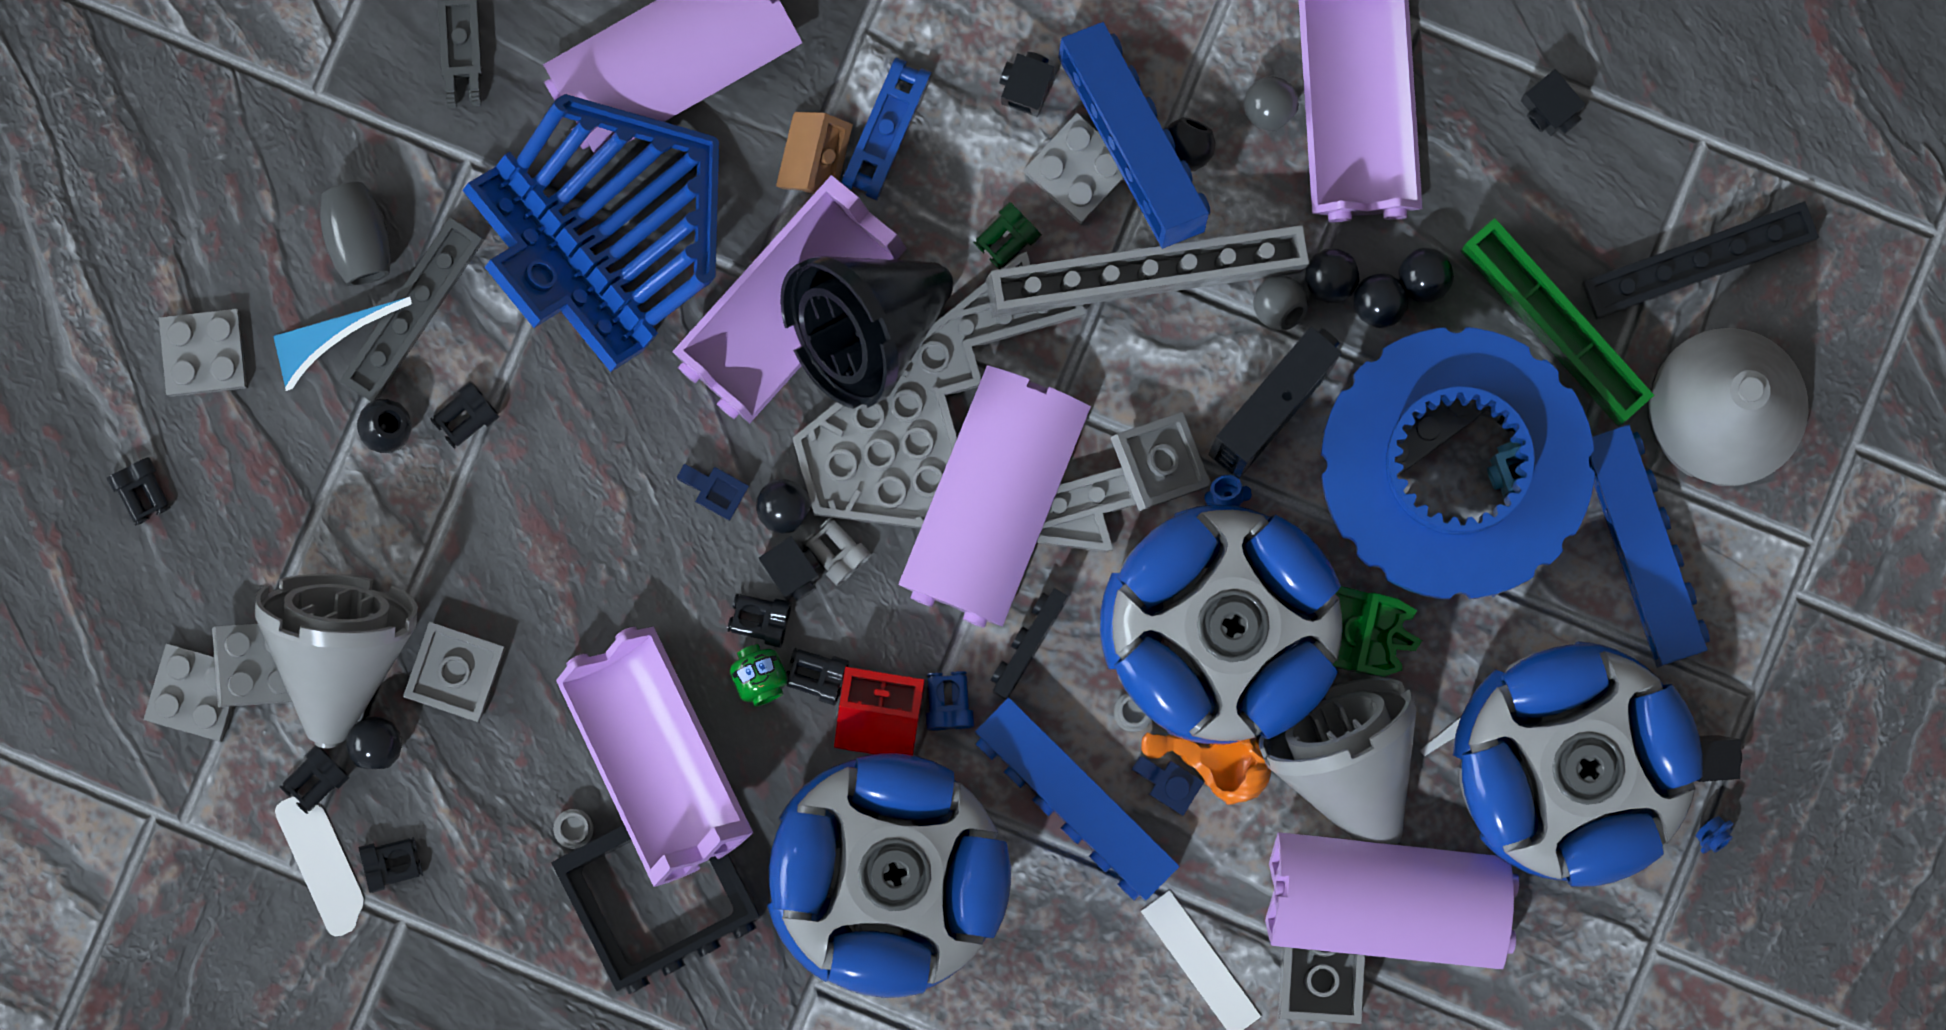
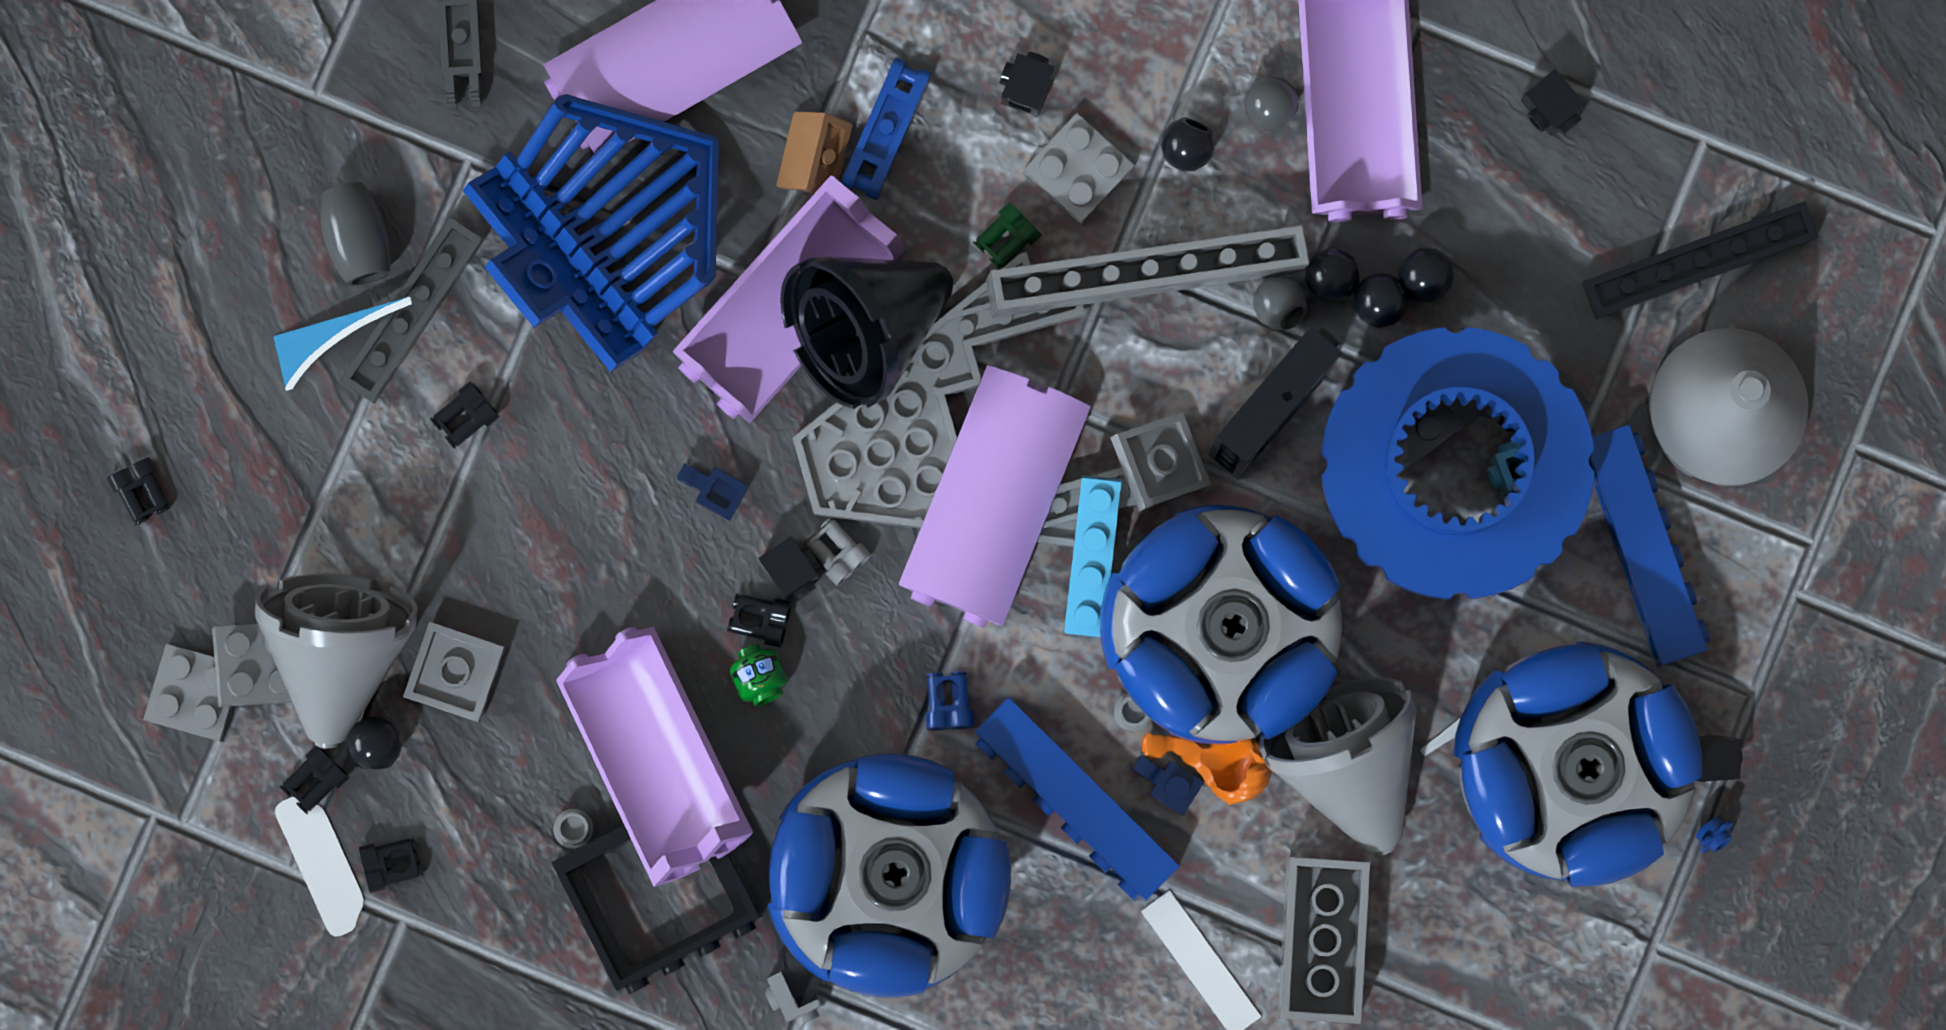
light grey plate [159,309,247,397] -> none
black piece [357,399,412,453] -> none
black piece [756,479,811,534] -> none
black piece [786,648,849,706] -> none
red slope [834,667,925,755] -> none
black plate [990,588,1068,700] -> none
blue brick [1058,22,1210,249] -> none
blue plate [1204,475,1252,506] -> none
lavender cylinder [1265,832,1519,969] -> none
green plate [1332,586,1423,677] -> none
green brick [1461,218,1655,427] -> none
none -> light grey bracket [763,972,824,1026]
none -> medium azure plate [1064,475,1122,637]

